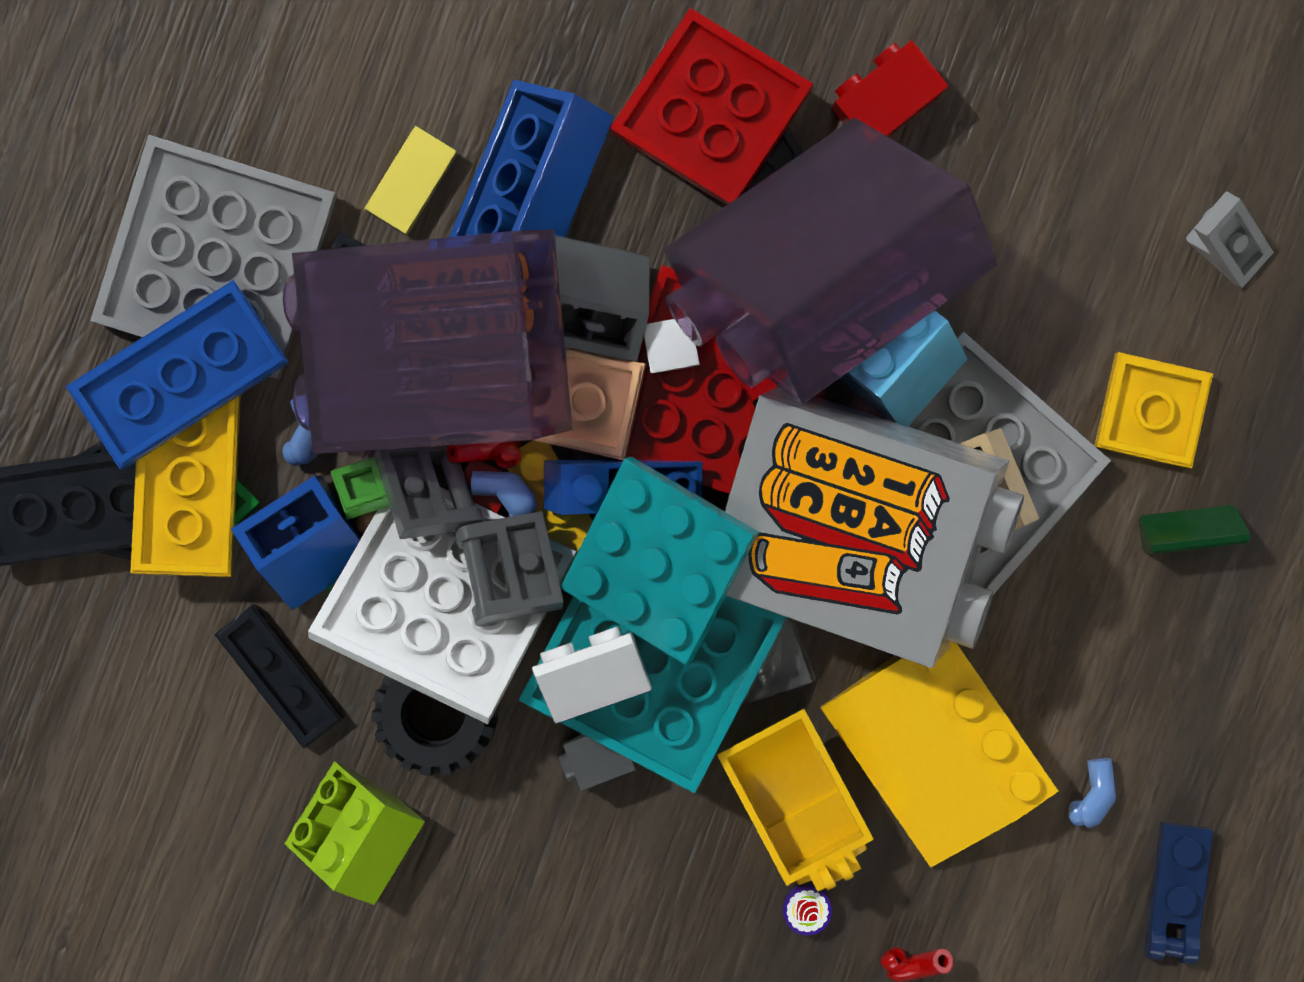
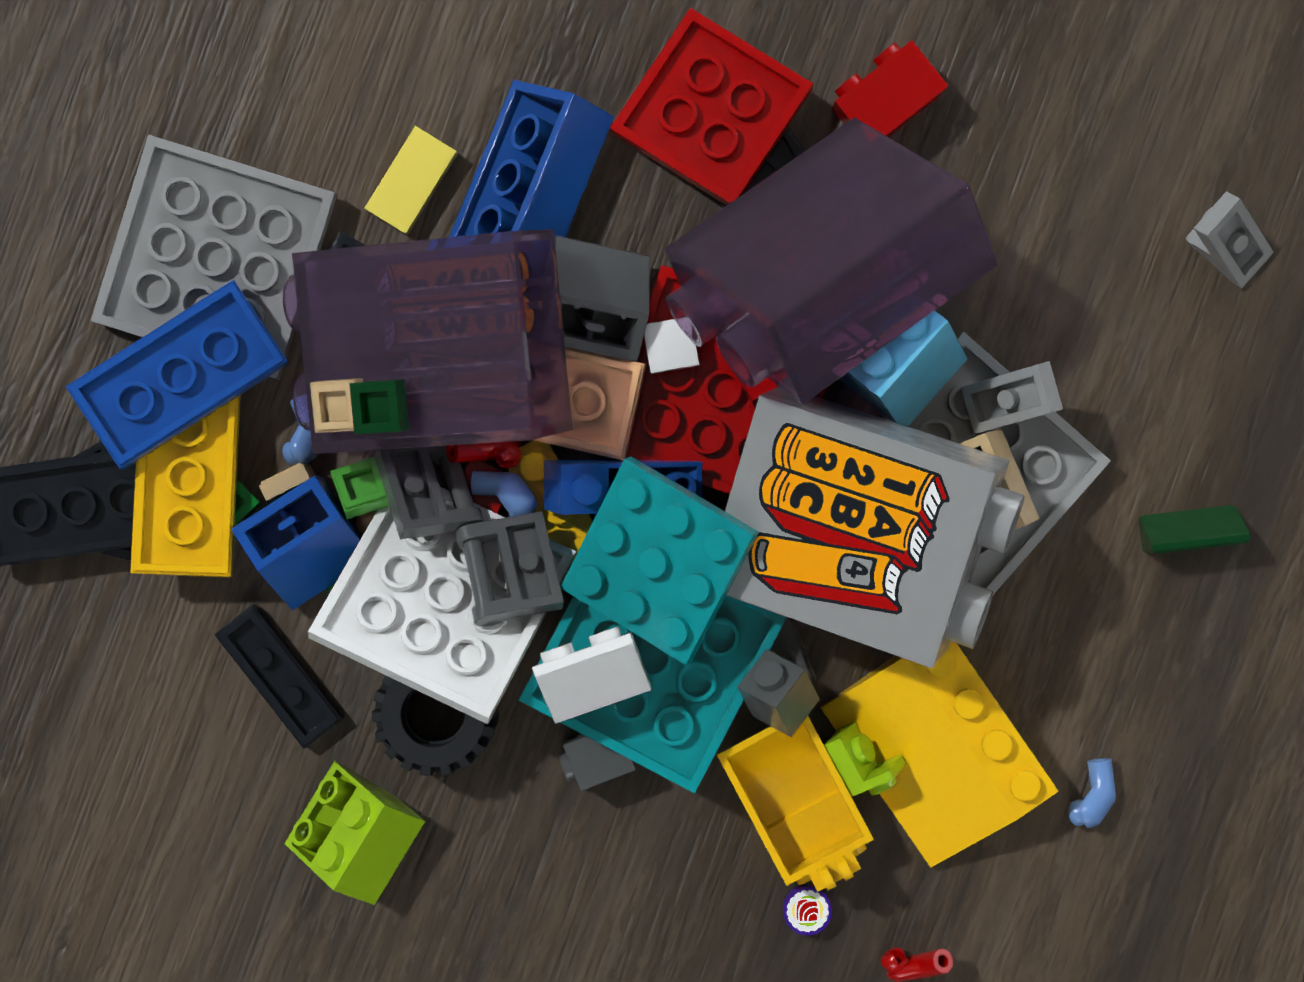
yellow tile [1094,352,1213,469] -> none
dark blue plate [1145,821,1213,965] -> none
none -> tan tile [259,463,316,501]
none -> tan tile [310,378,363,433]
none -> dark green plate [349,379,409,435]
none -> dark grey brick [737,649,820,737]
none -> lime bracket [824,721,906,797]
none -> light grey slope [961,361,1063,434]

